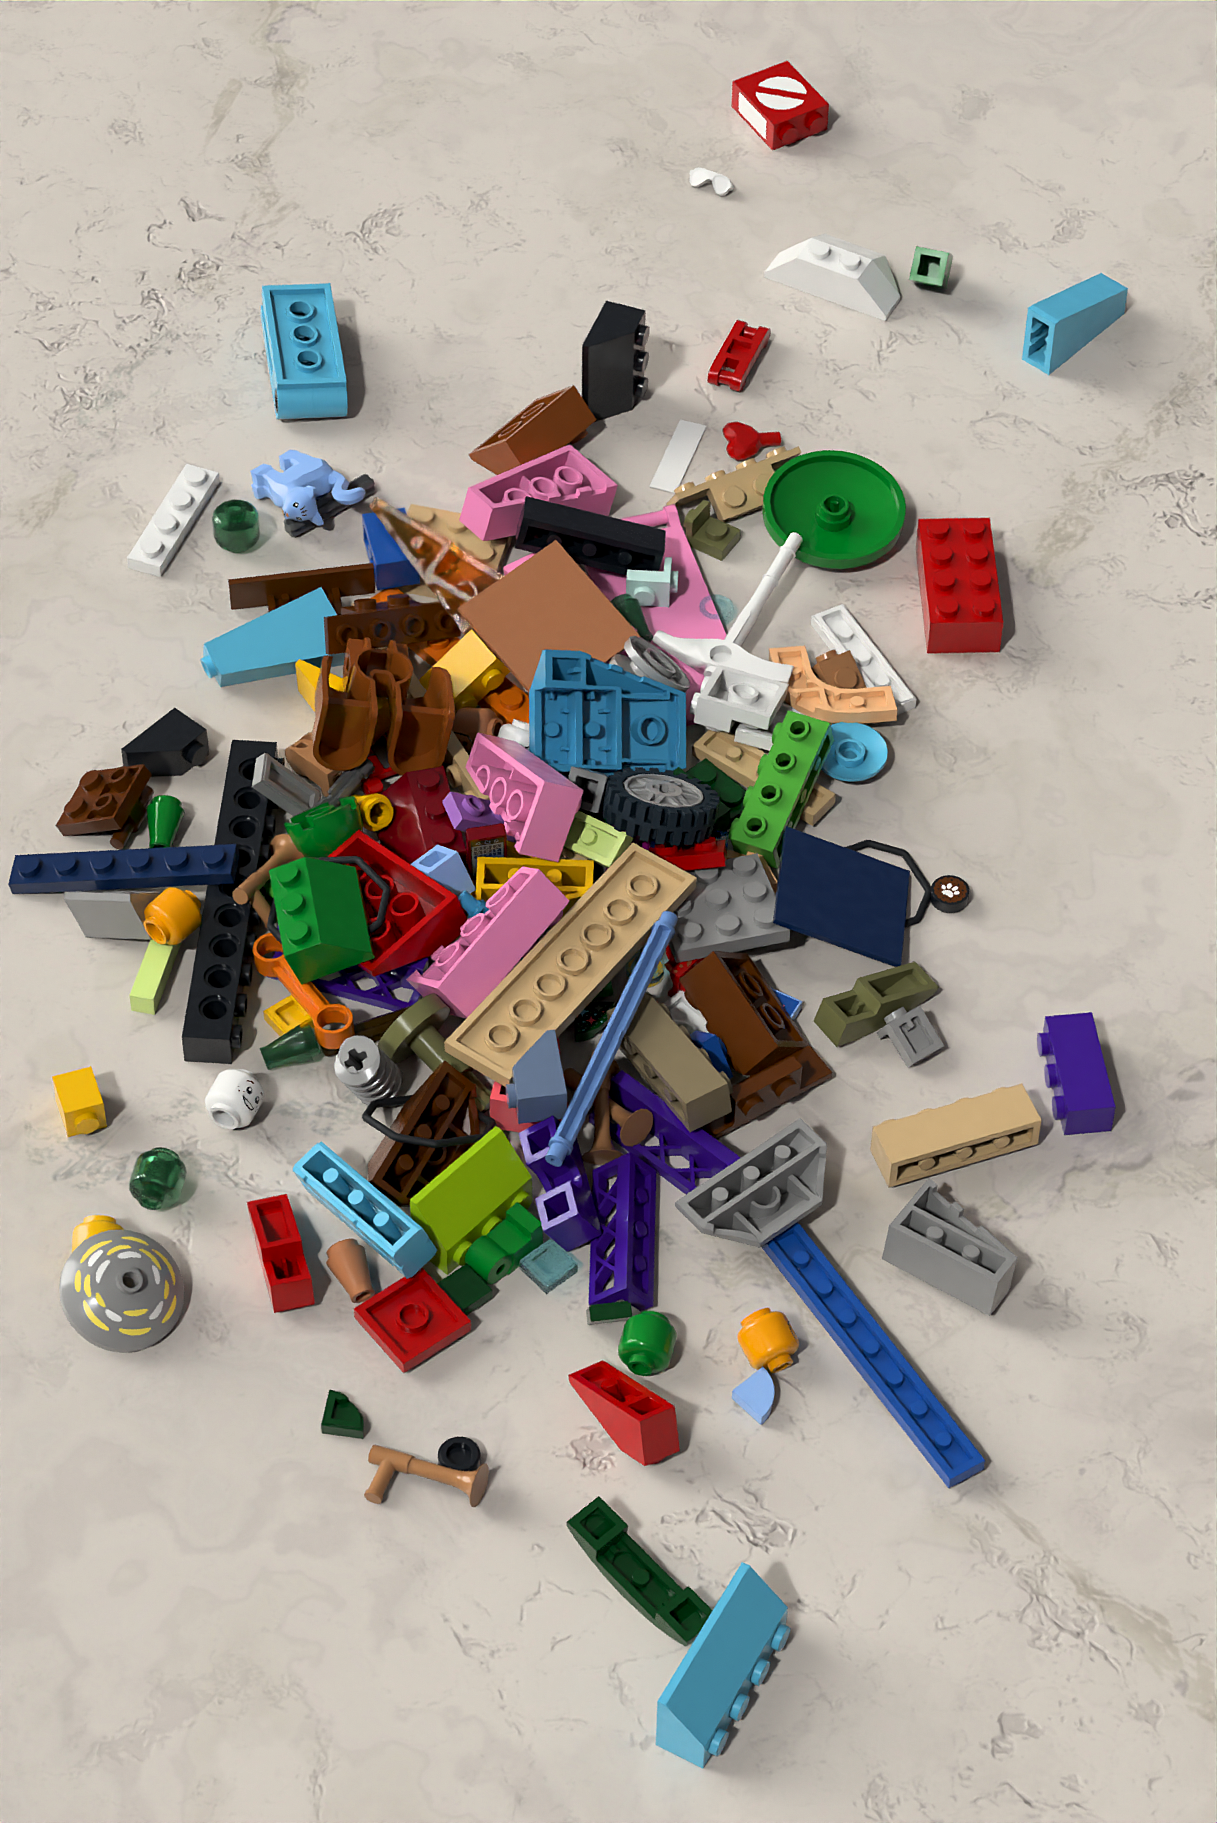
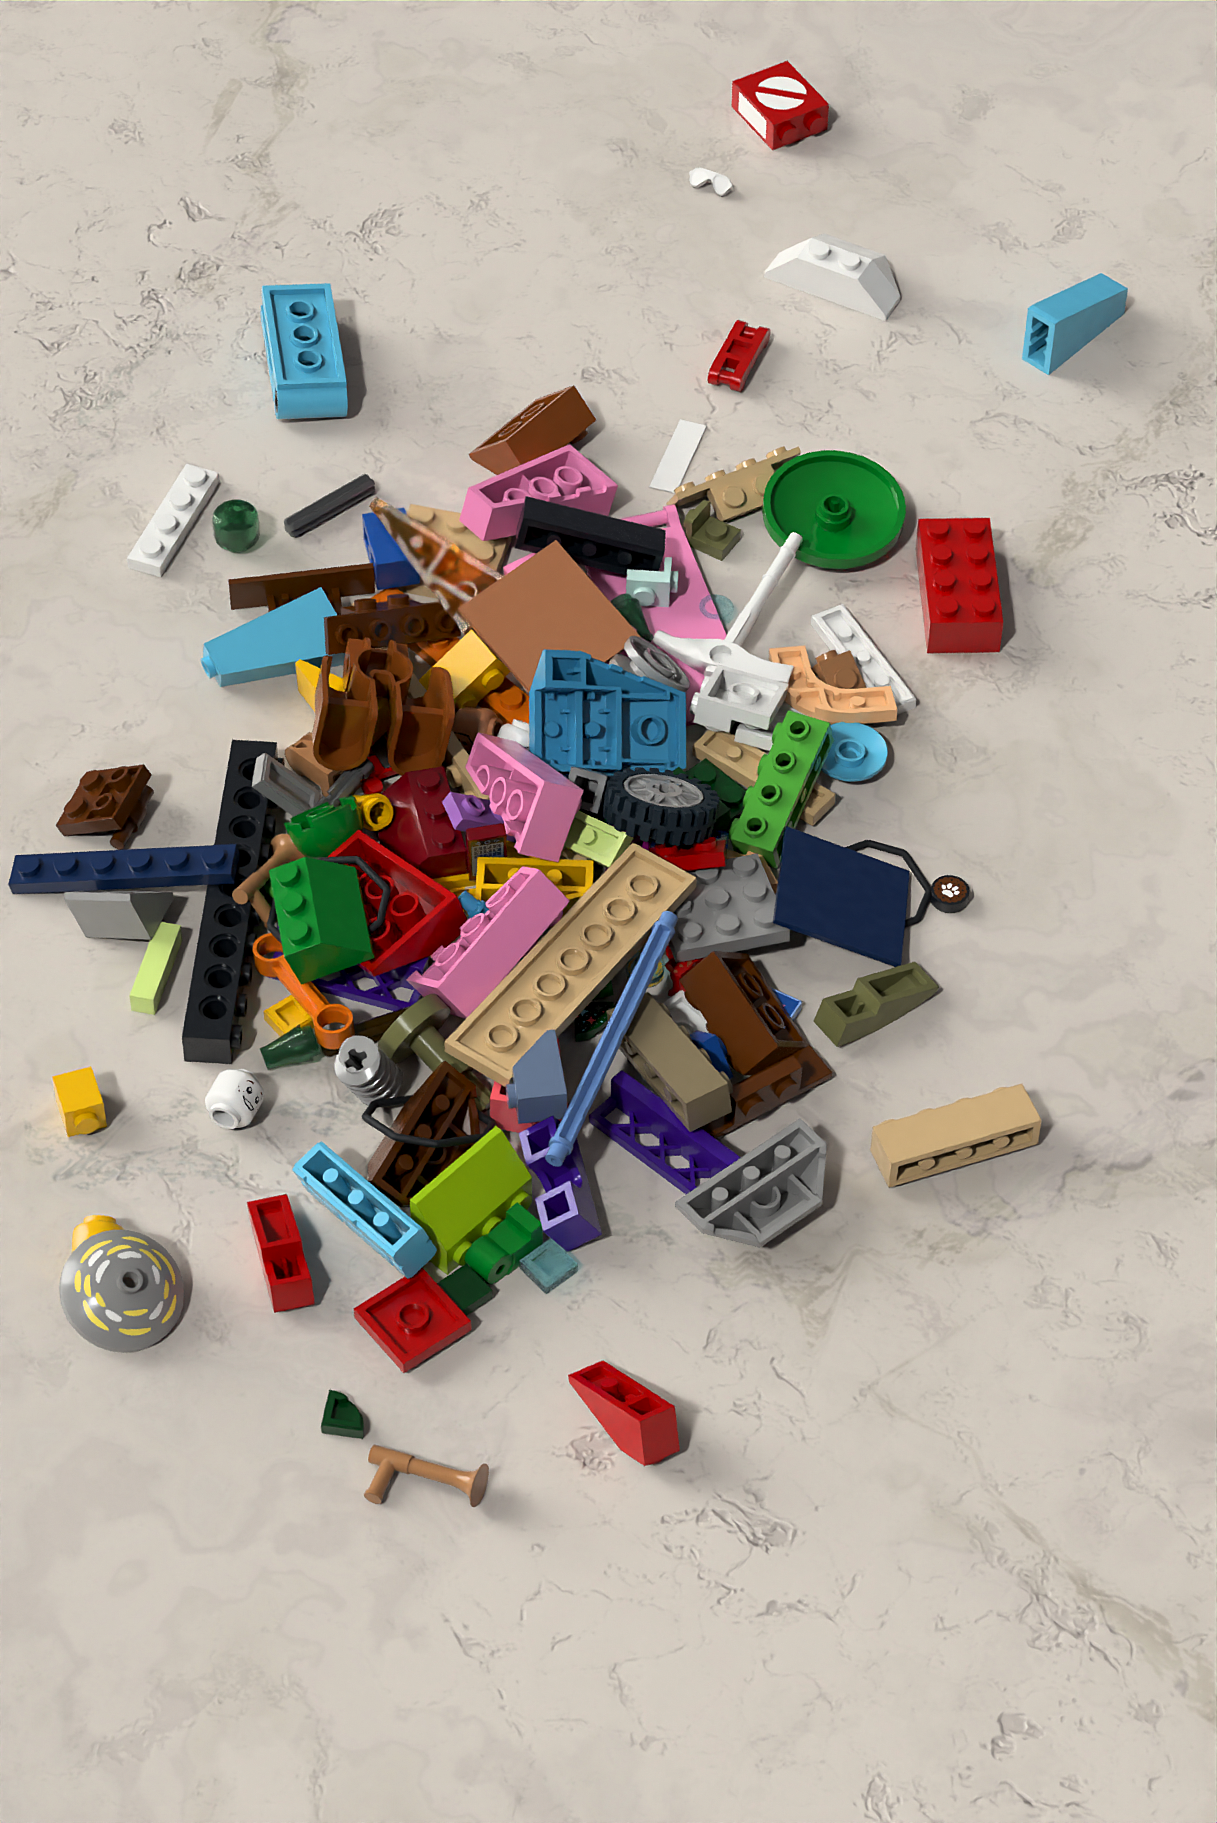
black slope [121,707,209,777] -> none
clear green head [128,1147,187,1210] -> none
light orange head [143,887,202,945] -> none
green cone [147,795,185,848] -> none
light blue animal [251,449,366,526] -> none
nougat cone [326,1238,375,1303] -> none
light blue brick [410,845,476,897] -> none
black tile [438,1436,481,1471] -> none
medium nougat piece [563,1059,653,1146] -> none
dark green slope [566,1496,713,1646] -> none
black slope [582,300,650,422] -> none
medium nougat piece [582,1052,623,1165] -> none
dark green tile [586,1301,632,1325] -> none
dark purple fence [588,1152,656,1312] -> none
green head [618,1311,677,1376] -> none
medium azure slope [656,1562,791,1768] -> none
red rock [723,421,781,460] -> none
light blue tile [732,1367,775,1425] -> none
light orange head [737,1308,799,1374] -> none
blue plate [762,1222,985,1488] -> none
light grey bracket [877,1006,944,1068] -> none
light grey wedge [882,1178,1017,1316] -> none
brick [909,246,953,289] -> none
dark purple brick [1037,1012,1116,1135] -> none

